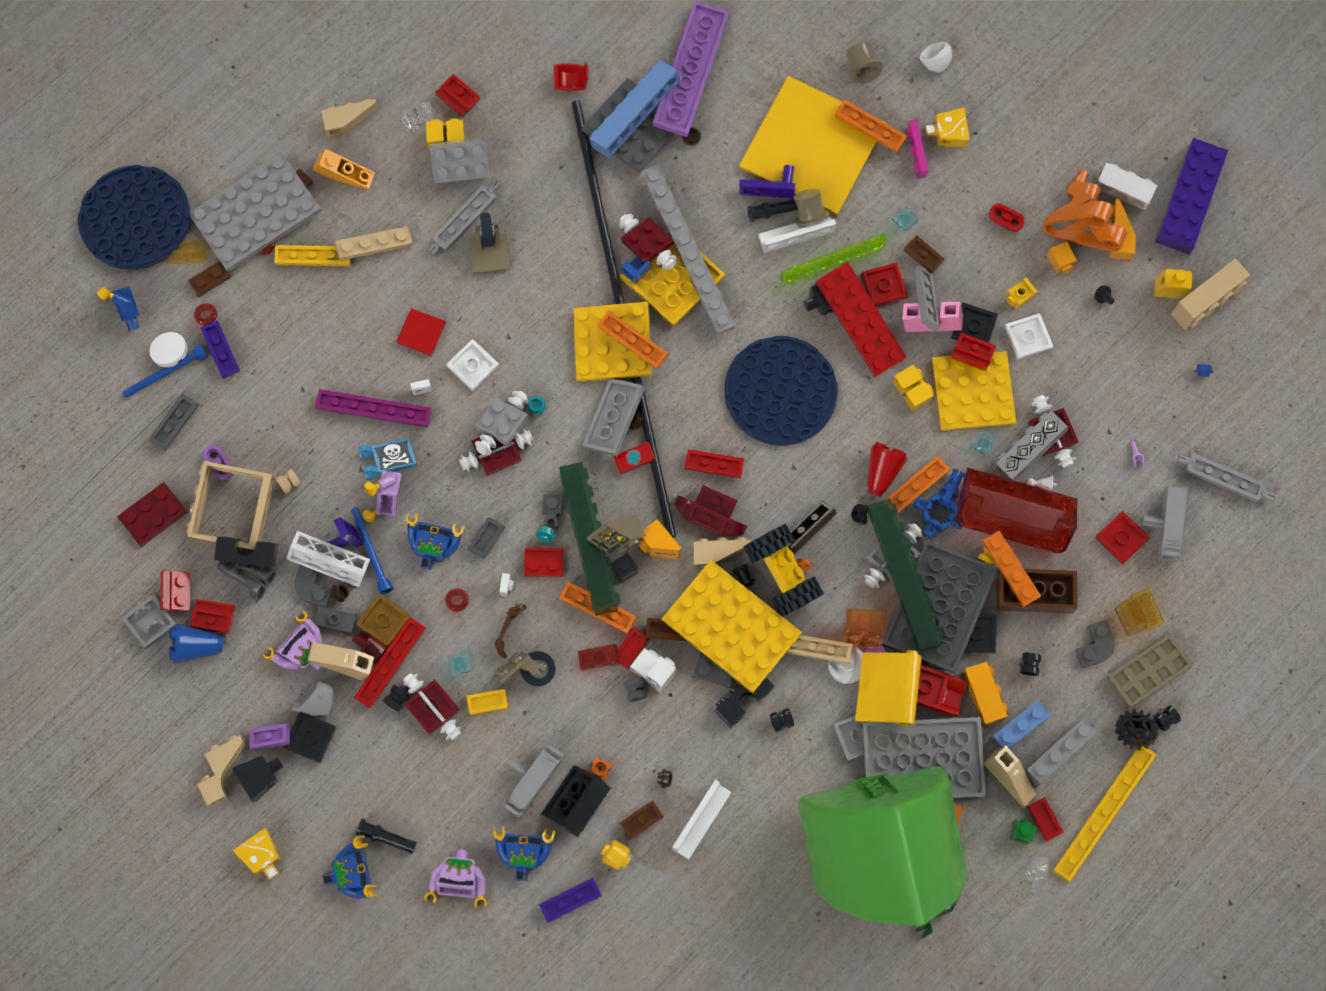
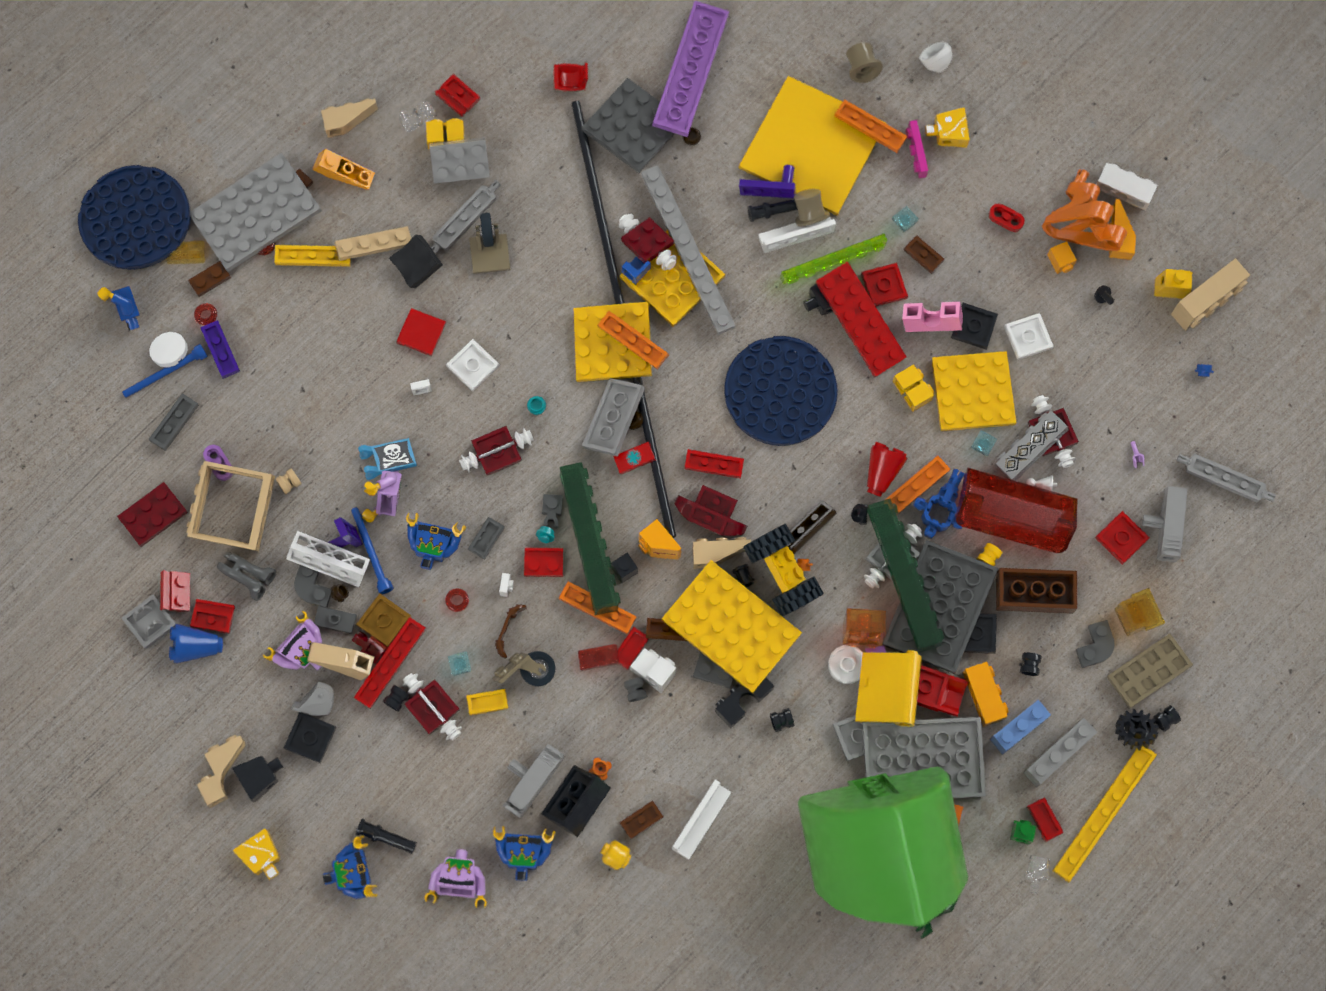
black arch [214,536,278,570] -> none
medium lavender plate [250,723,290,751] -> none
magenta plate [315,389,432,428] -> none
light grey plate [475,391,528,455] -> none
dark purple plate [539,878,602,923] -> none
dark tan slope [587,515,646,555] -> none
medium blue brick [590,60,680,159] -> none
dark brown plate [657,769,672,788] -> none
tan plate [786,635,853,665] -> none
light grey tile [914,266,939,331] -> none
red plate [951,333,996,371] -> none
orange plate [982,531,1041,607] -> none
tan slope [983,746,1036,808] -> none
yellow brick [1005,277,1038,310] -> none
dark purple brick [1155,138,1228,255] -> none
none -> black brick [389,234,443,288]

